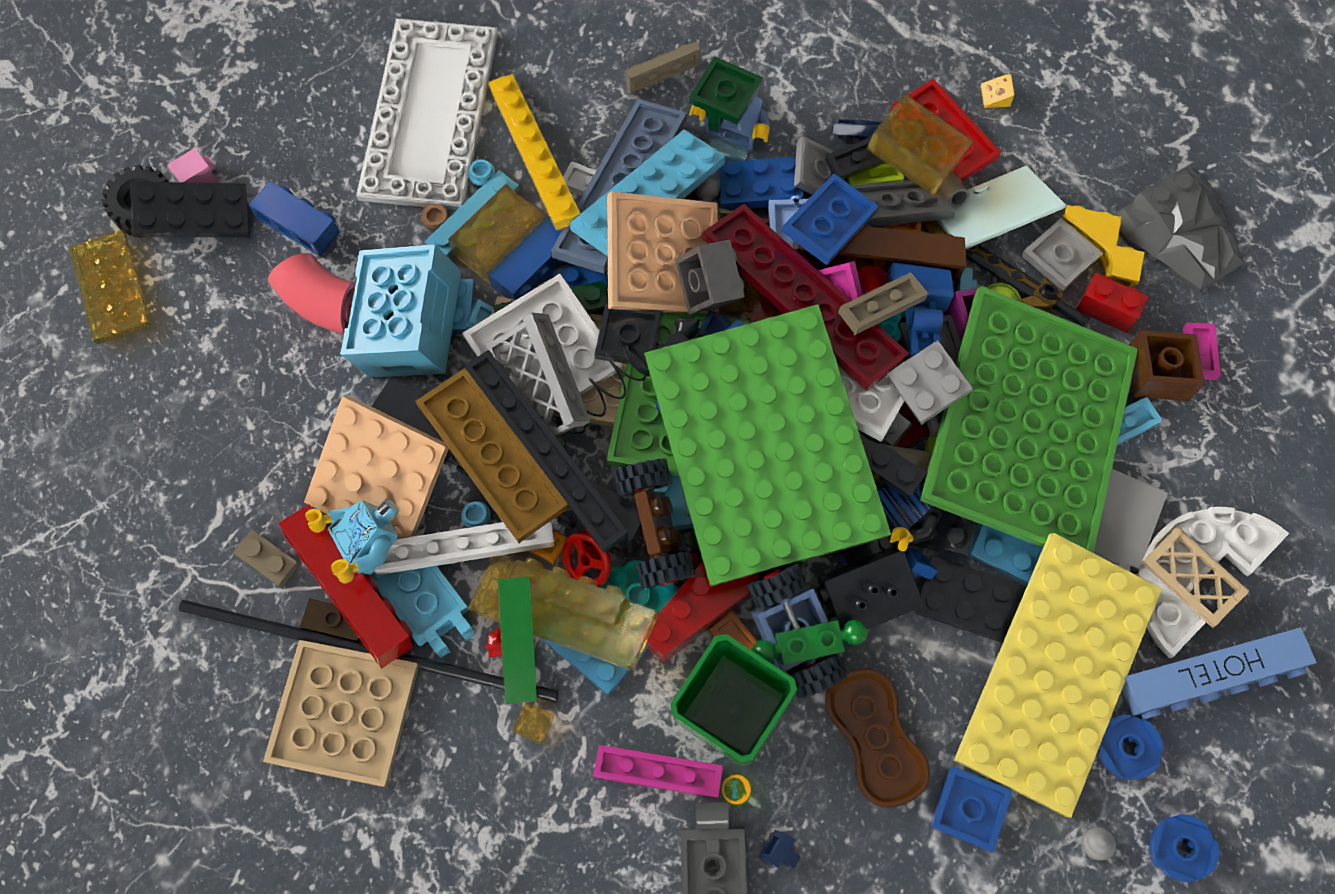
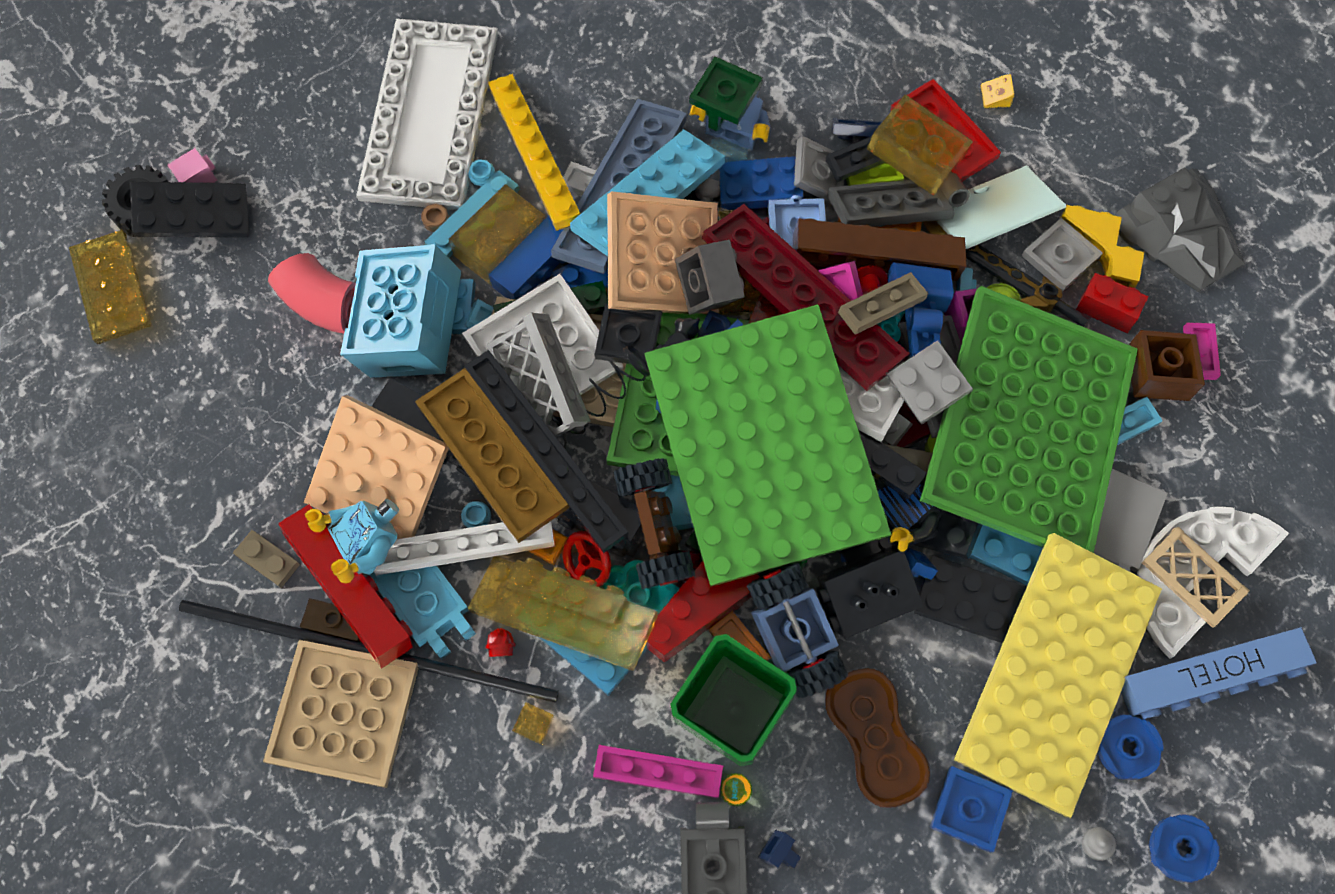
blue brick [249,181,340,257] -> none
green slope [497,577,537,704] -> none
dark tan plate [625,41,700,94] -> none
green plate [752,620,868,665] -> none
blue plate [781,174,879,265] -> none

